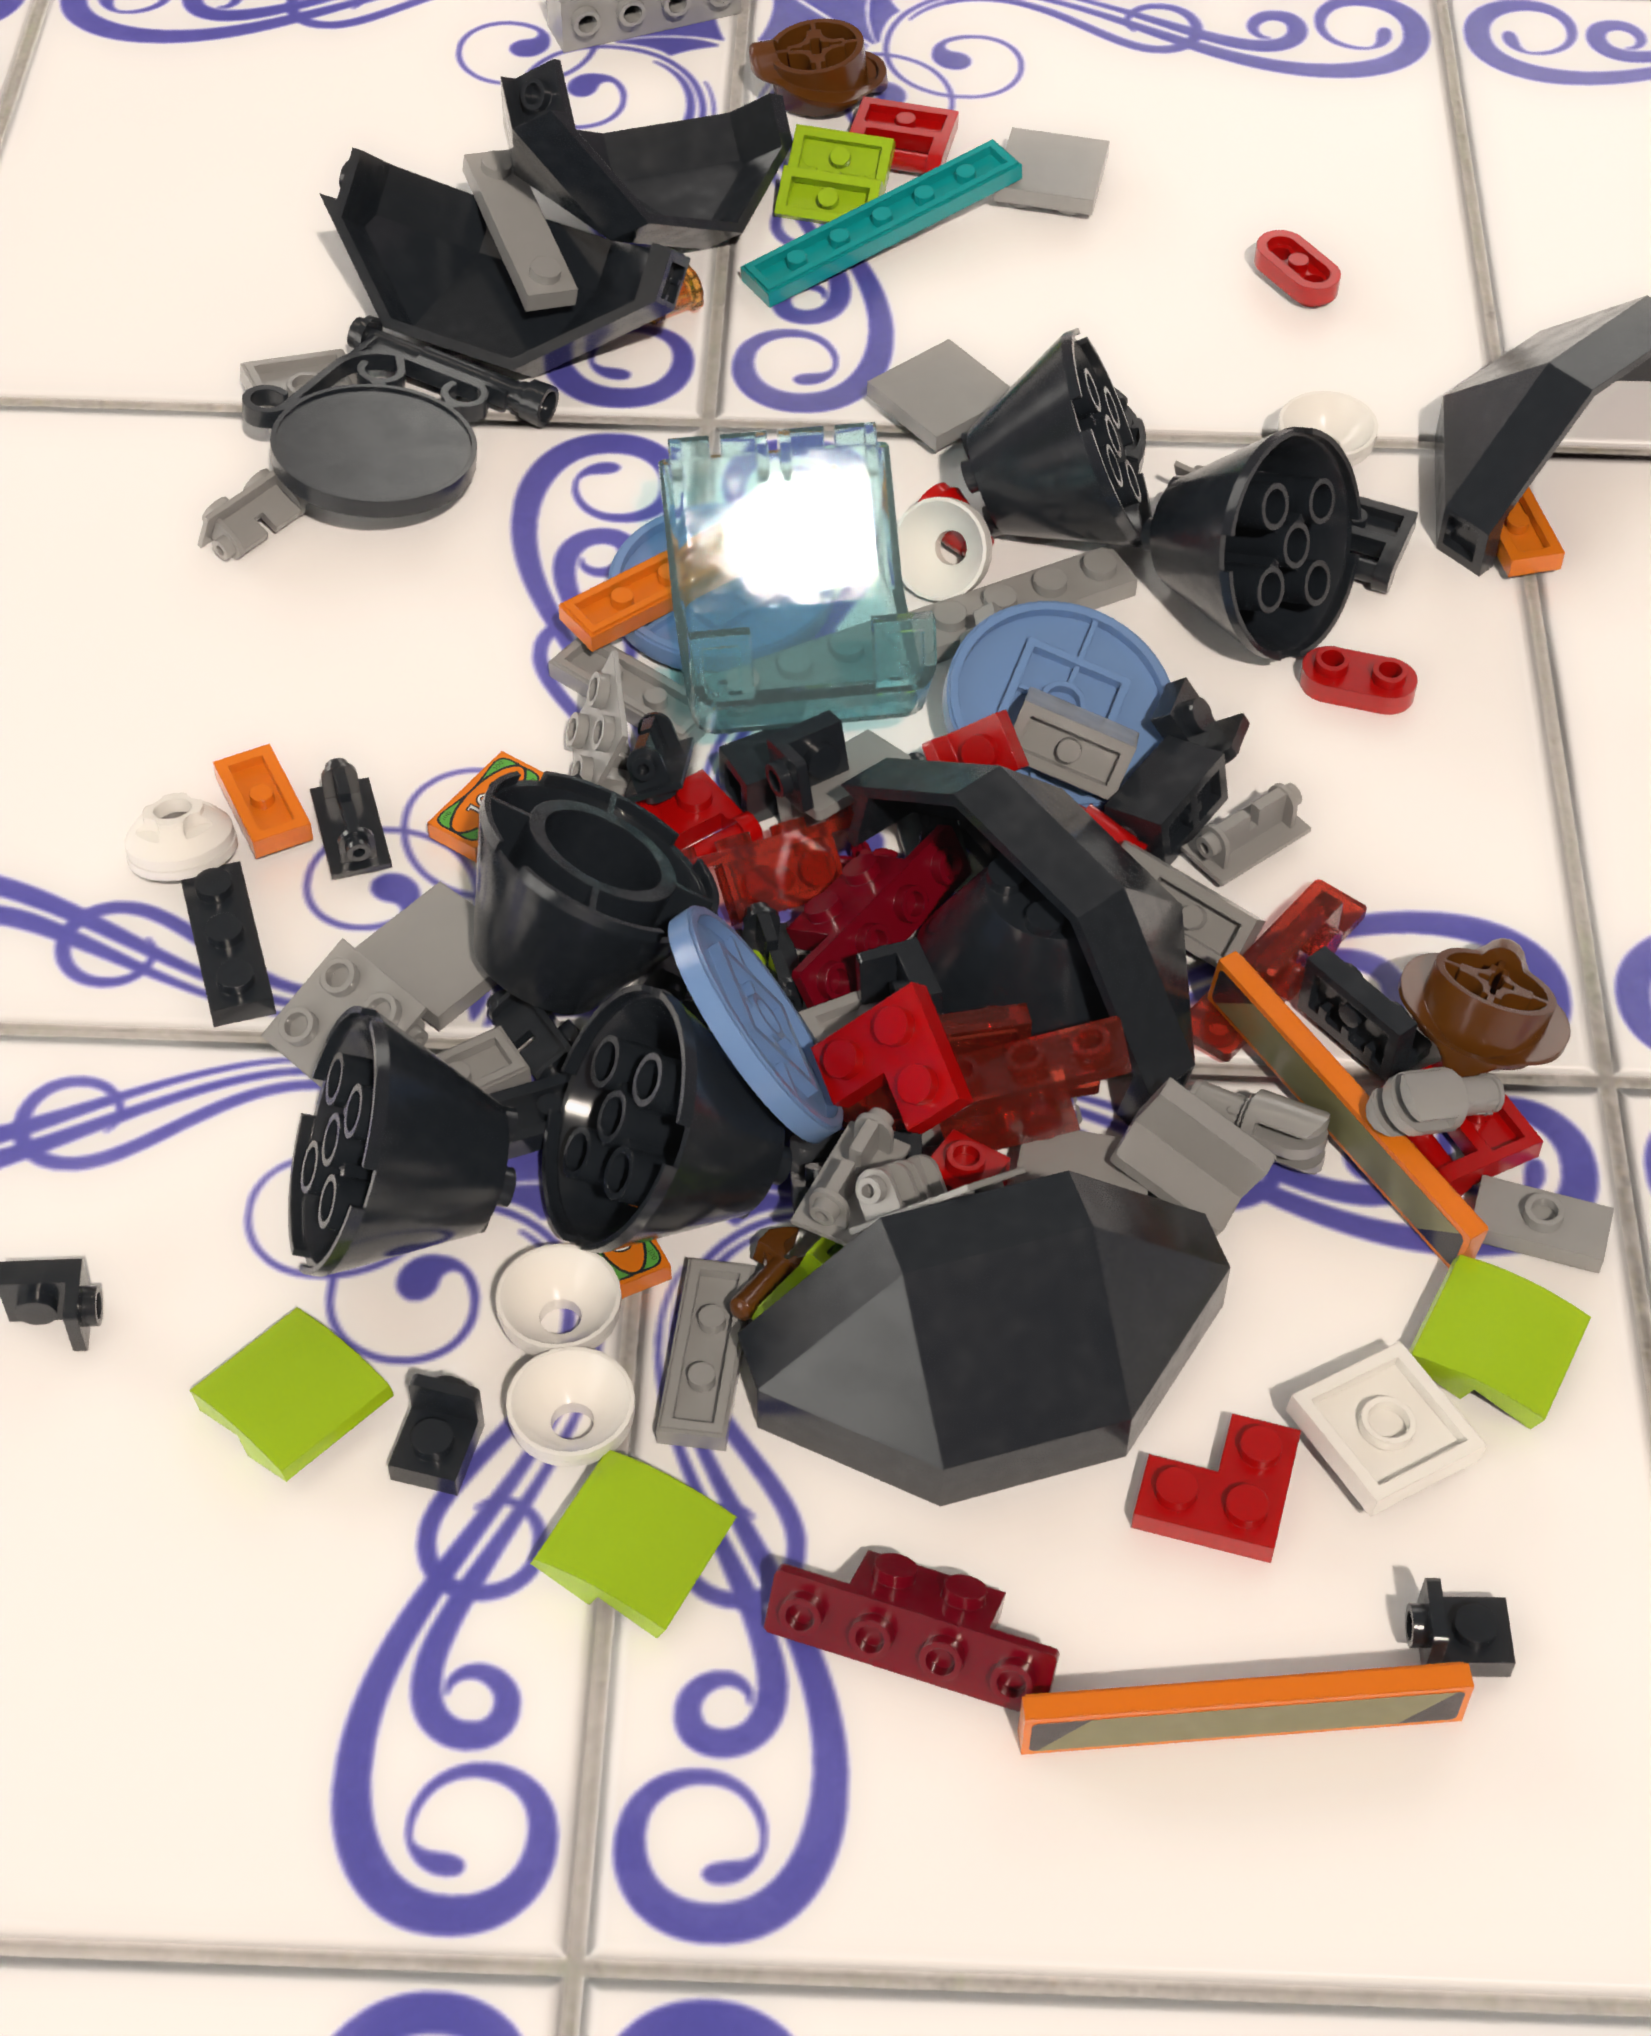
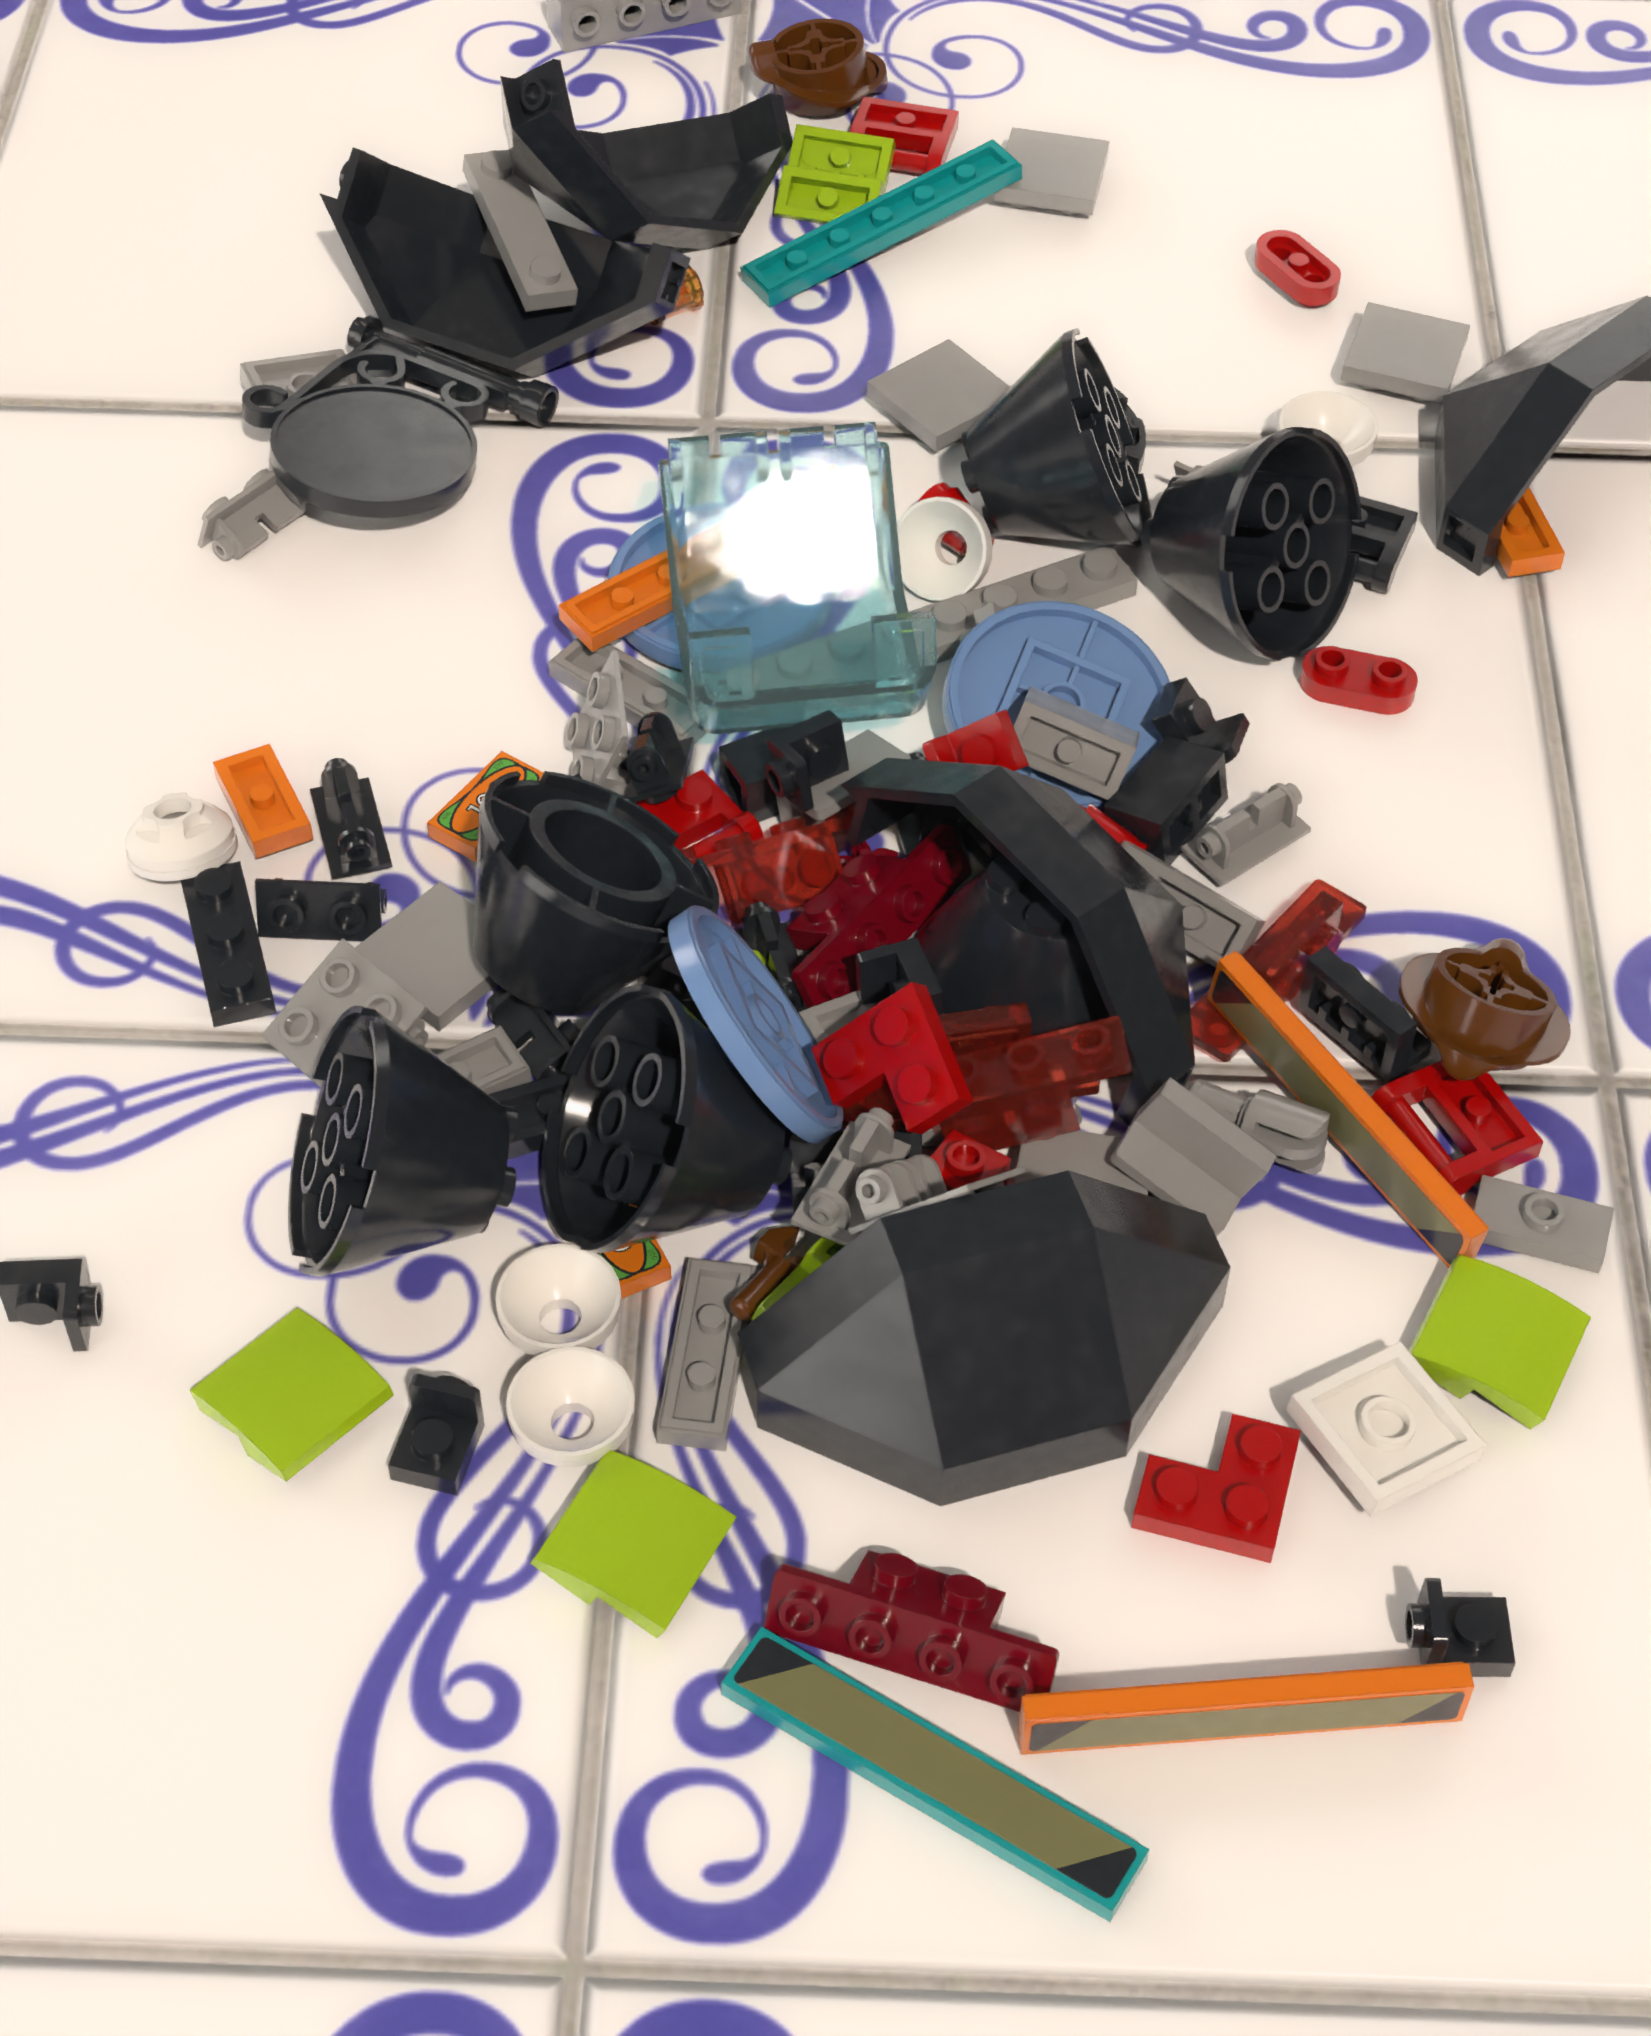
light grey arm [1366,1066,1505,1137] -> none
none -> black hinge [255,878,388,942]
none -> tile [721,1626,1150,1922]
none -> light grey tile [1341,302,1470,404]

